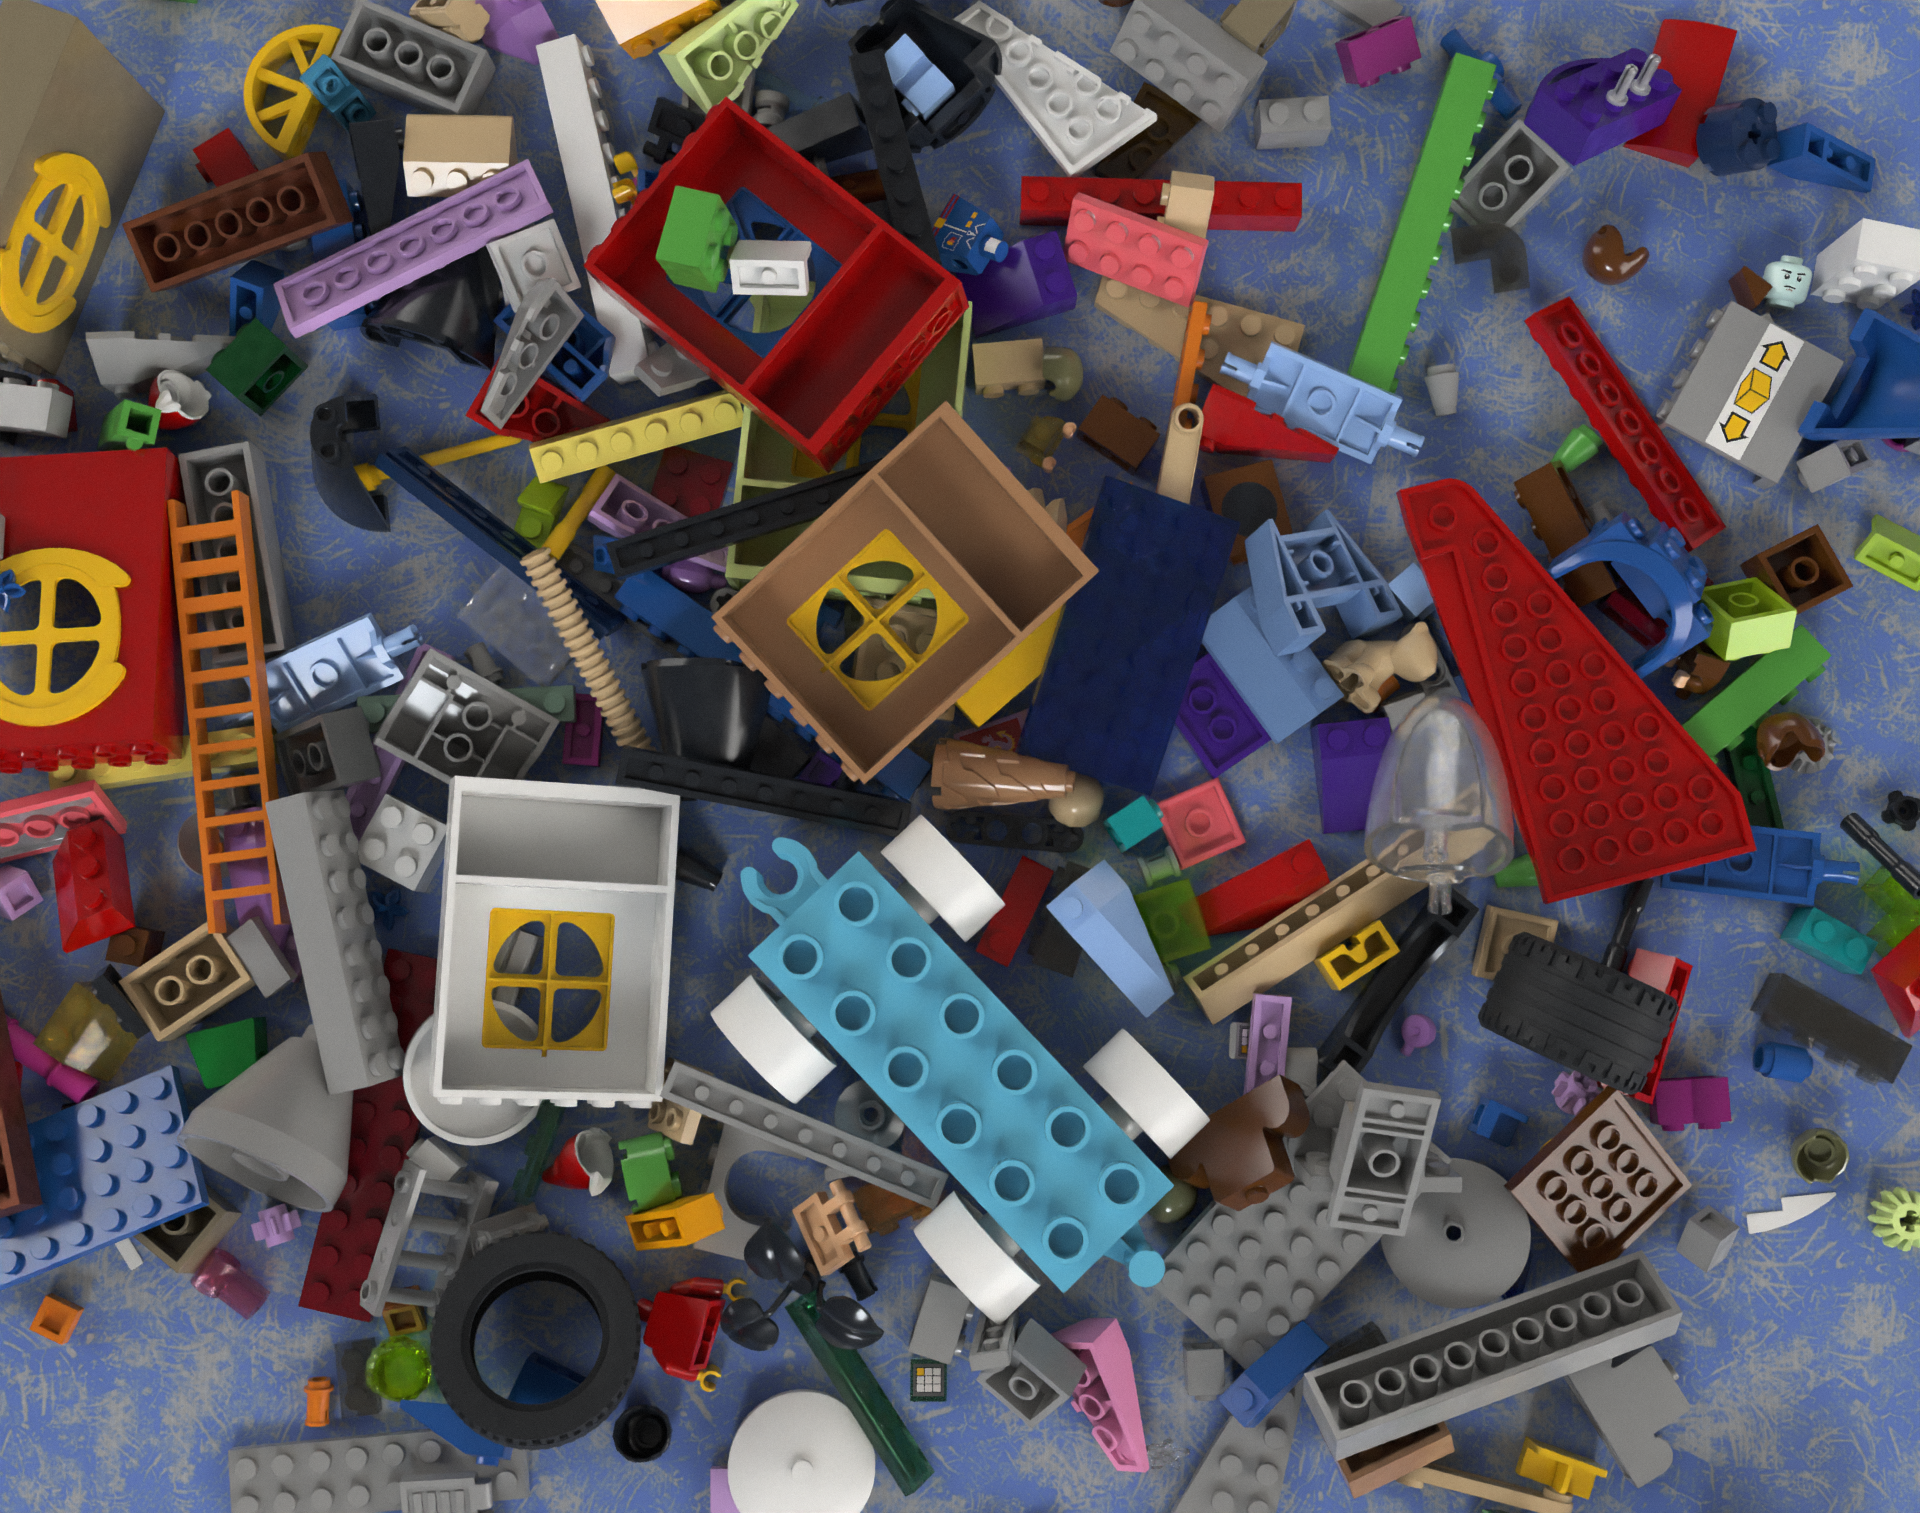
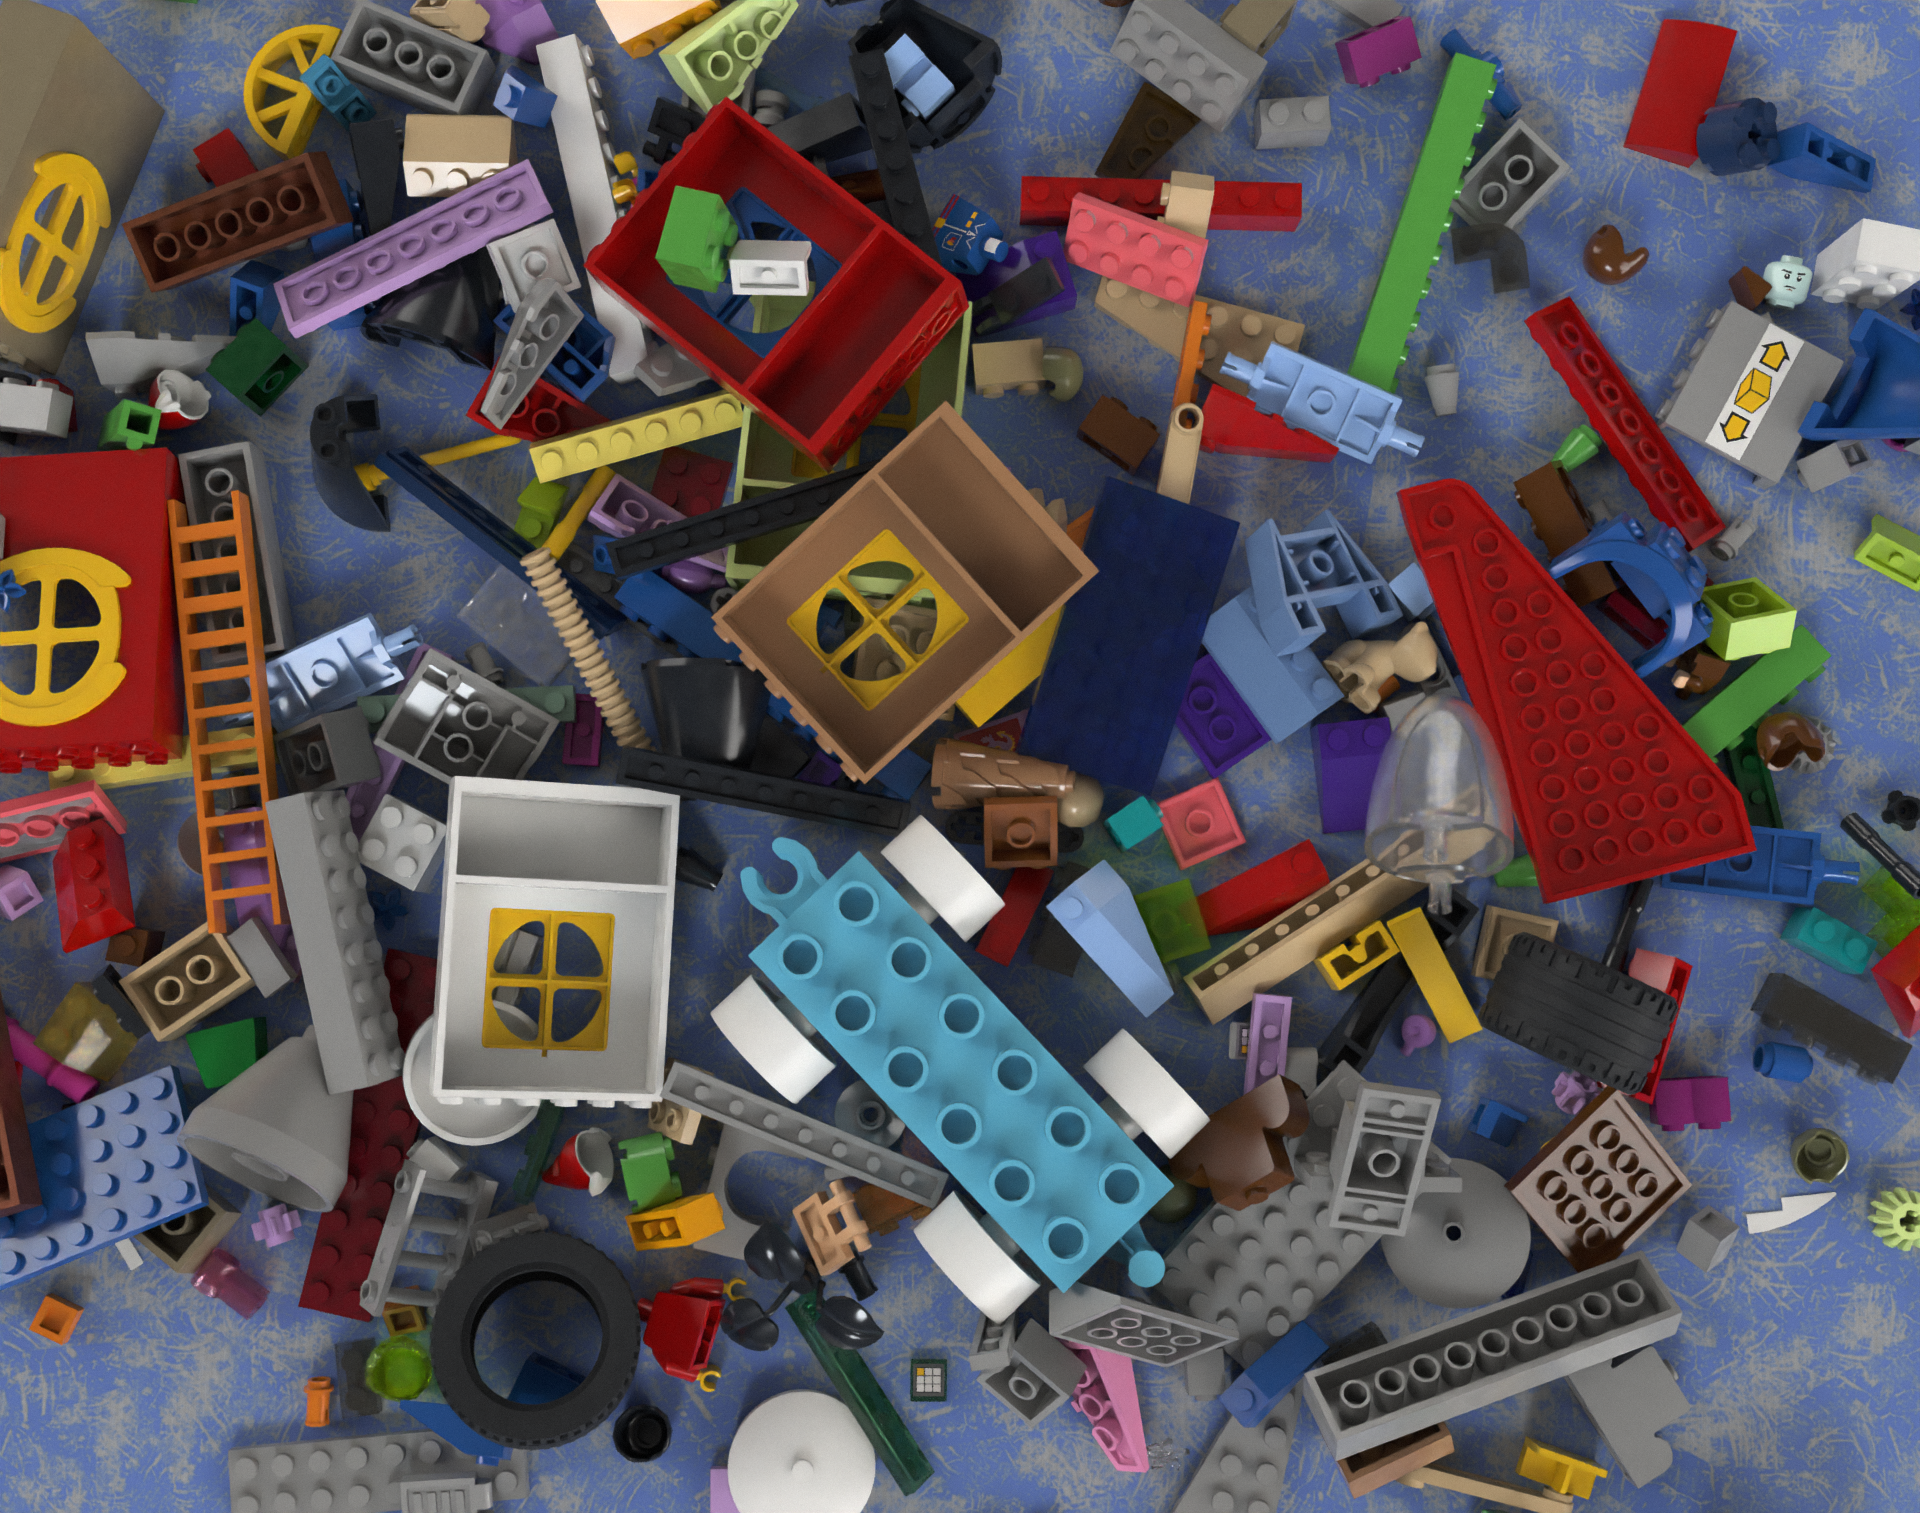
light grey brick [908,1274,976,1365] -> none
white wing [953,0,1157,177] -> none
clear yellow piece [1016,416,1077,473] -> none
light grey bush [1136,845,1181,887] -> none
brick [1199,459,1293,567] -> none
dark purple piece [1524,48,1682,166] -> none
reddish brown brick [1739,524,1853,615] -> none
none -> blue slope [493,65,558,128]
none -> black hinge [972,257,1065,336]
none -> dark orange plate [983,796,1058,870]
none -> light grey slope [1049,1279,1240,1368]
none -> yellow tile [1387,907,1483,1044]
none -> light grey pin [1711,516,1756,561]

